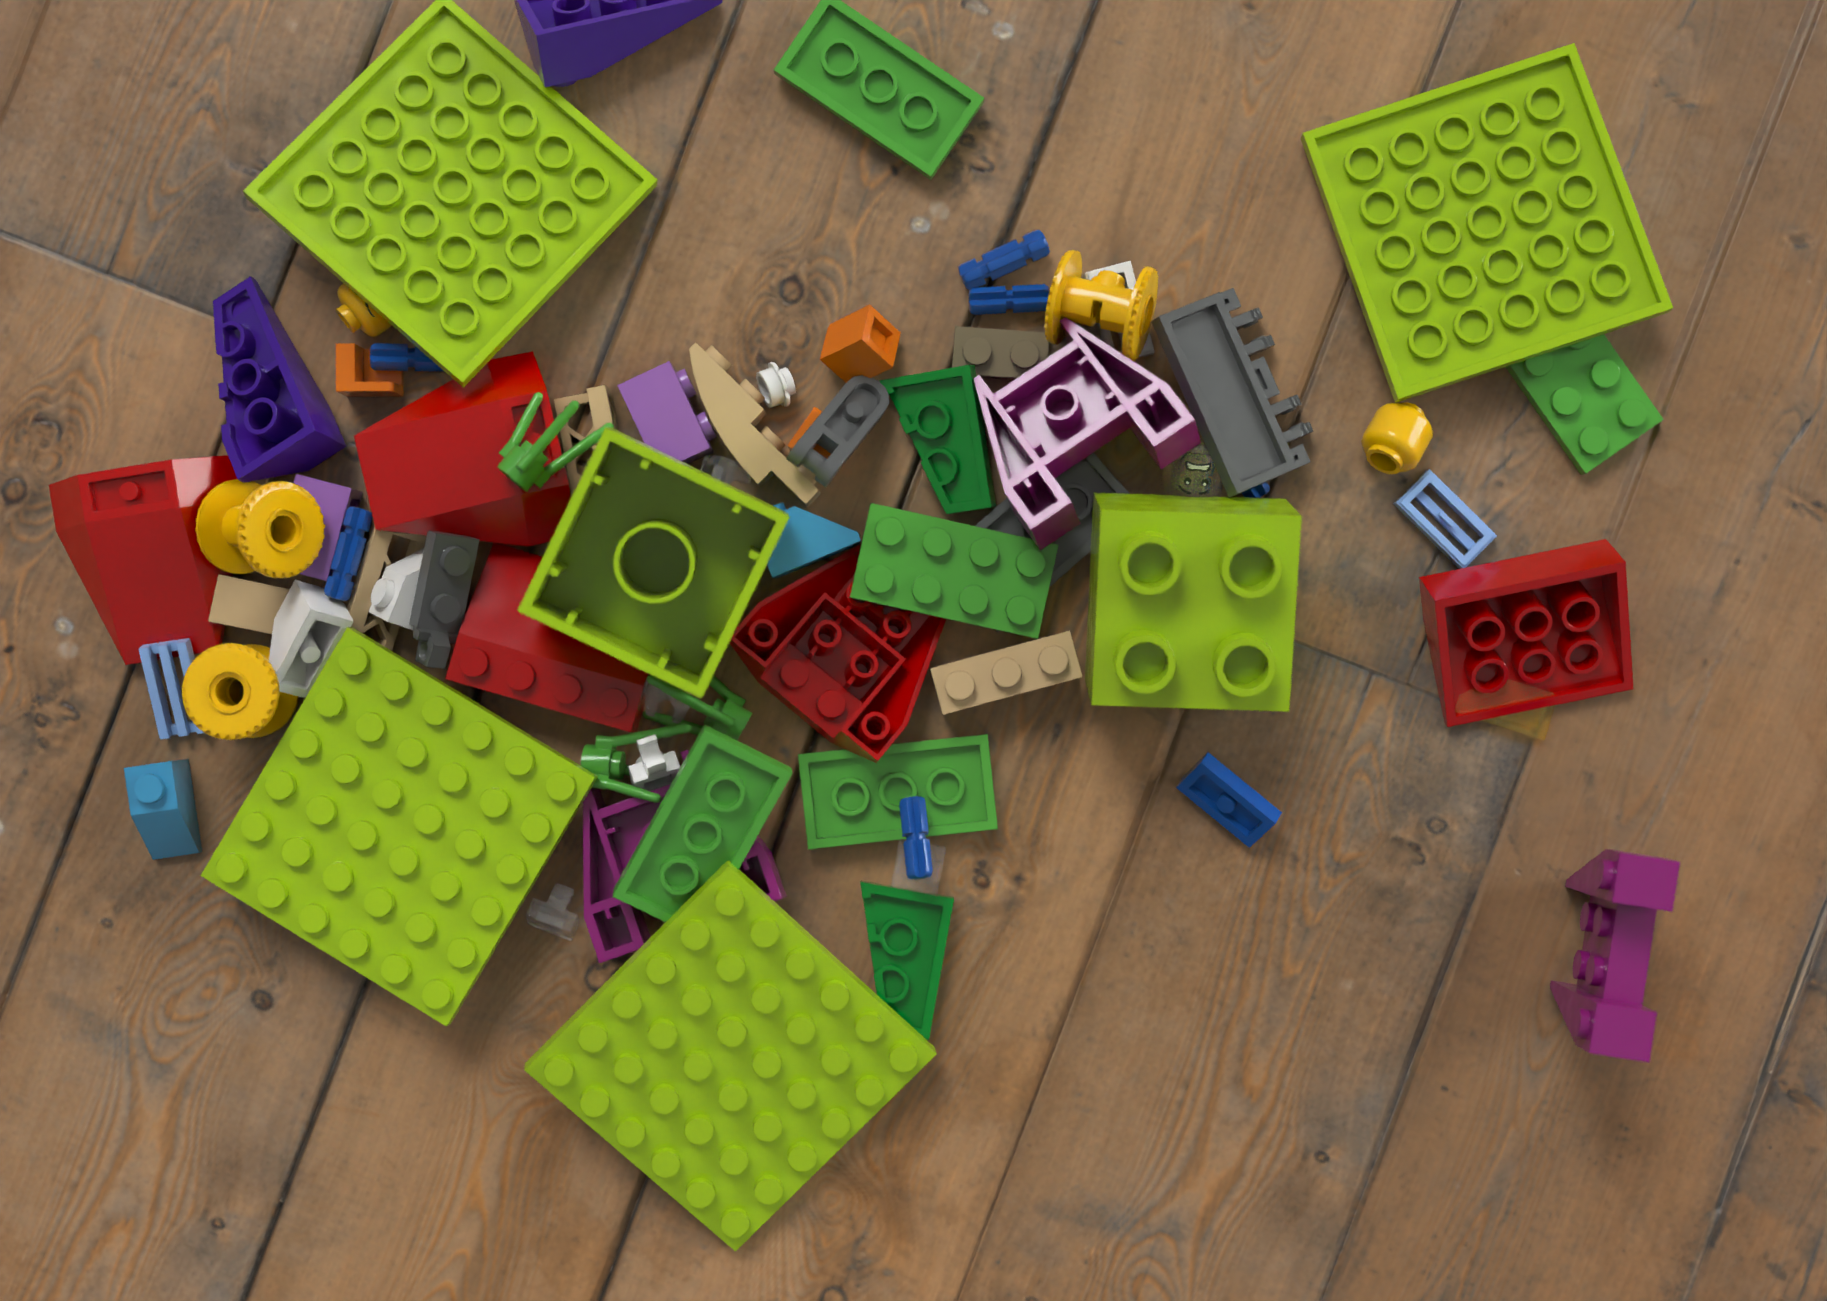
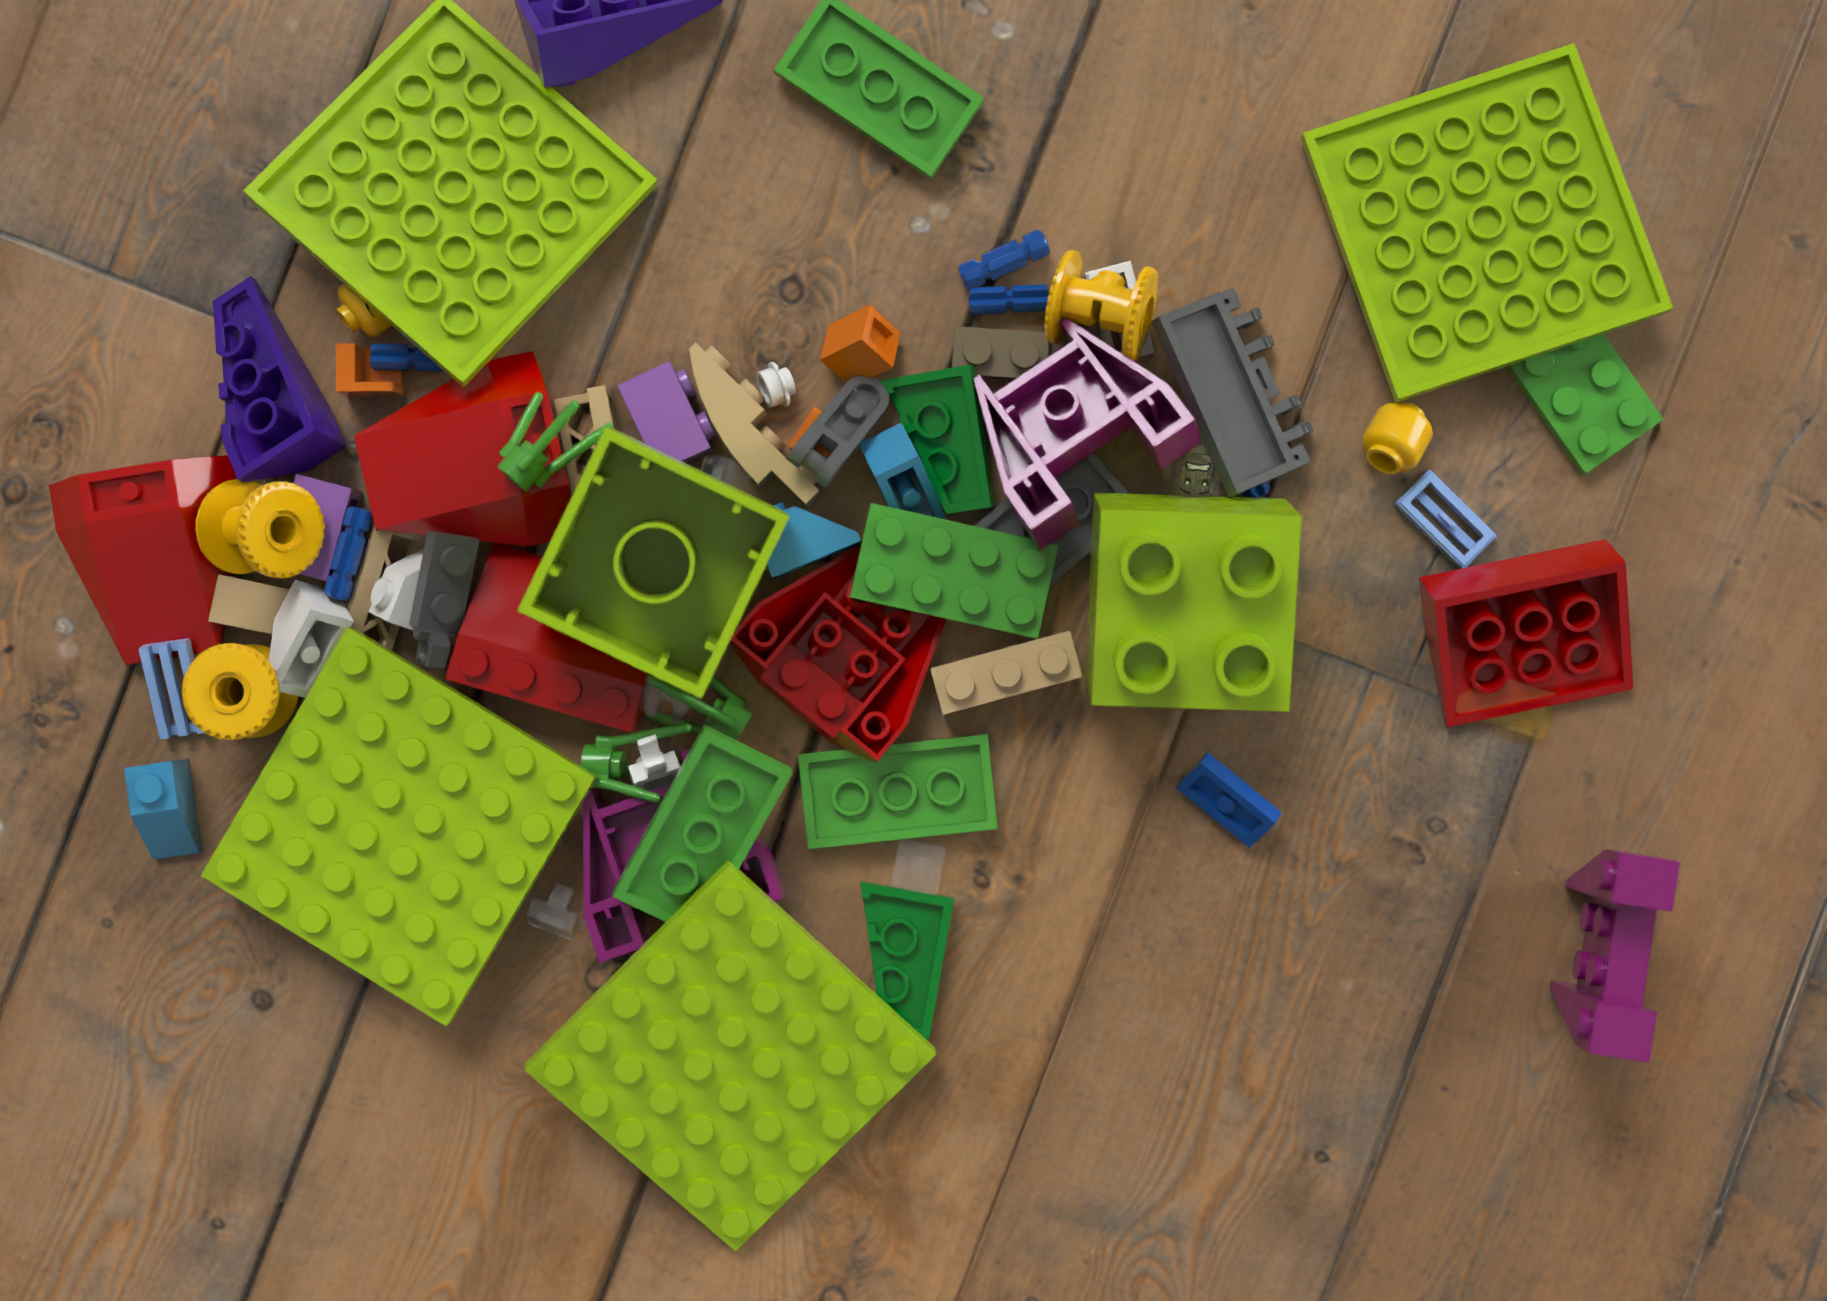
blue piece [899,796,933,880] -> none
none -> dark azure slope [859,423,947,520]

